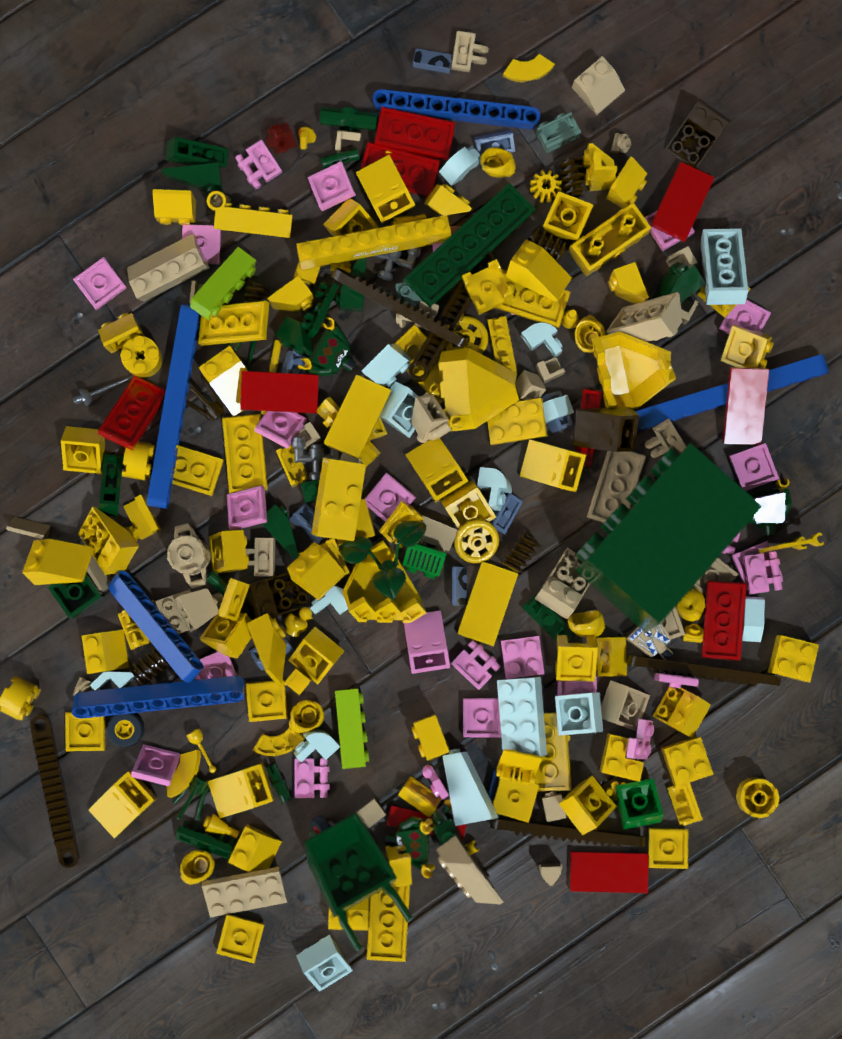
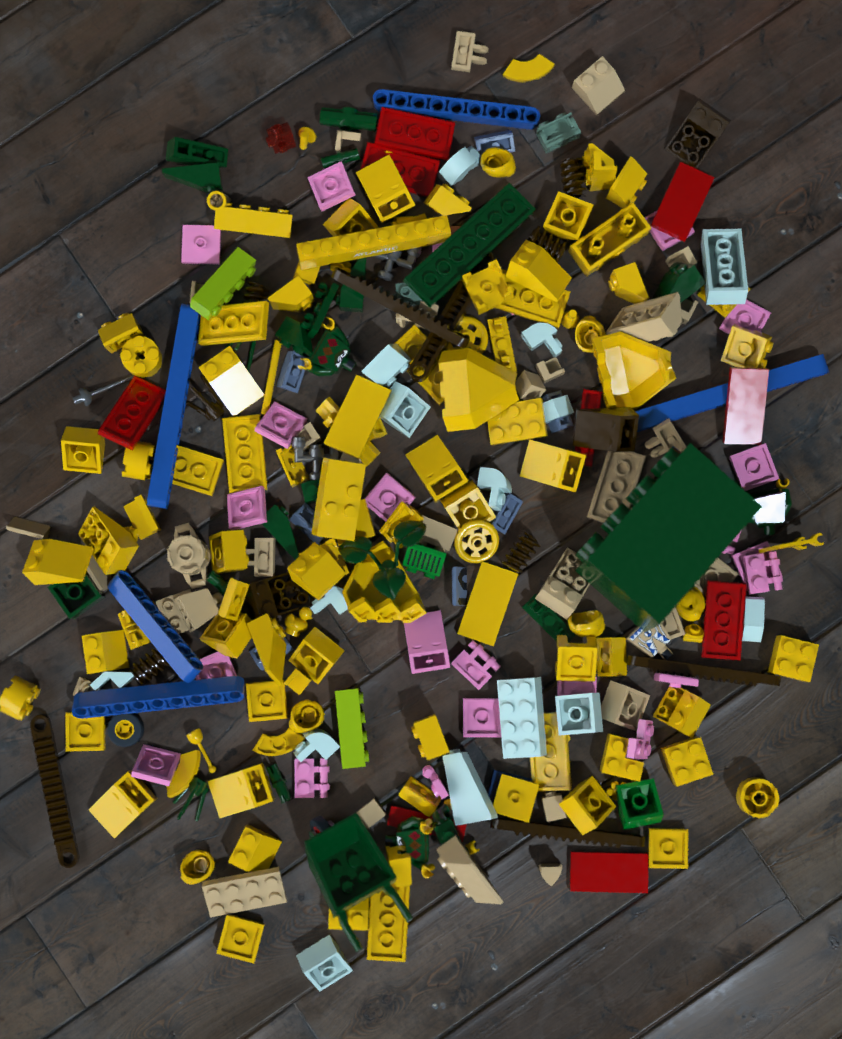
bright pink plate [73,257,127,310] -> none
dark green slope [99,454,123,517] -> none
tan slope [127,234,210,302] -> none
yellow slope [153,189,196,225] -> none
dark green plate [175,820,234,860] -> none
yellow cone [203,813,239,838] -> none
bright pink plate [235,140,282,189] -> none
red tile [240,371,319,414] -> none
tan torso [411,383,465,443] -> none
sand blue slope [413,48,453,74] -> none
yellow hinge [496,749,542,785] -> none
bright pink plate [501,636,544,679] -> none
yellow gear [530,170,562,203] -> none
tan plate [611,133,631,154] -> none
yellow hinge [667,783,703,825] -> none

